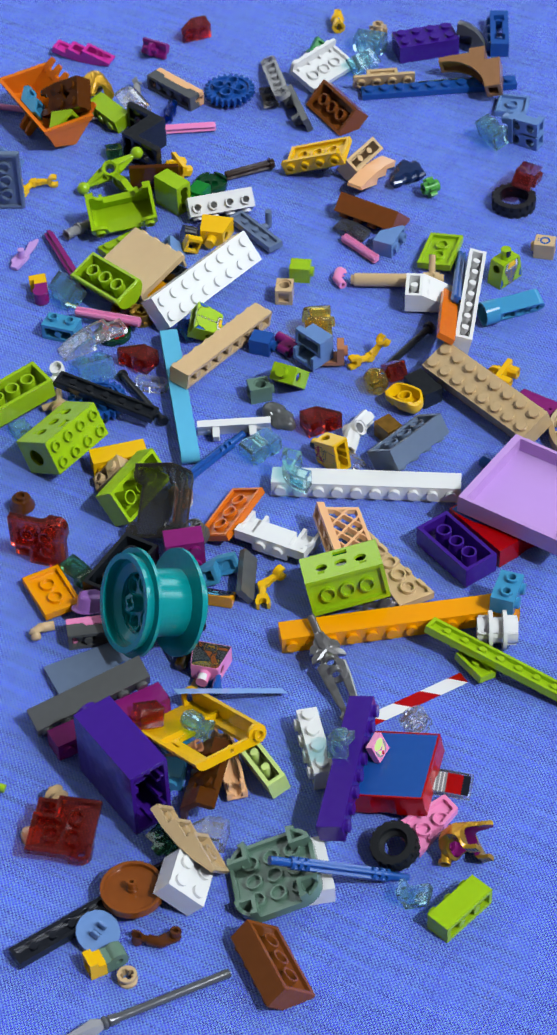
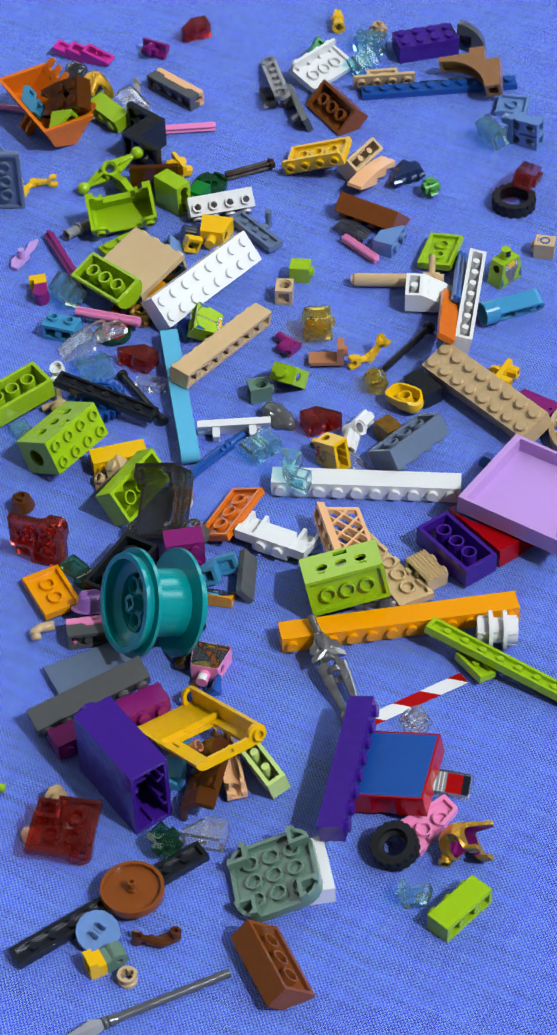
clear green slope [105,143,123,160] -> none
clear red brick [131,700,164,730] -> none
tan slope [150,804,230,874] -> none
white brick [153,848,213,916] -> none
clear blue pin [163,99,178,124] -> none
light blue sticker [174,688,286,694] -> none
clear light blue animal [180,709,216,742] -> none
blue gear [204,73,255,108] -> none
blue brick [248,329,277,357] -> none
yellow piece [255,564,286,610] -> none
blue axle [268,856,410,882] -> none
medium blue plate [293,323,334,371] -> none
white brick [293,707,332,790] -> none
clear light blue bracket [326,727,355,759] -> none
bright pink arm [332,267,347,289] -> none
bright pink tile [366,732,389,763] -> none
clear red brick [381,360,408,383] -> none
blue brick [486,10,509,57] -> none
dark azure brick [489,569,527,615] -> none
none -> clear smoke hair [64,61,88,78]
none -> tan brick [406,549,449,591]

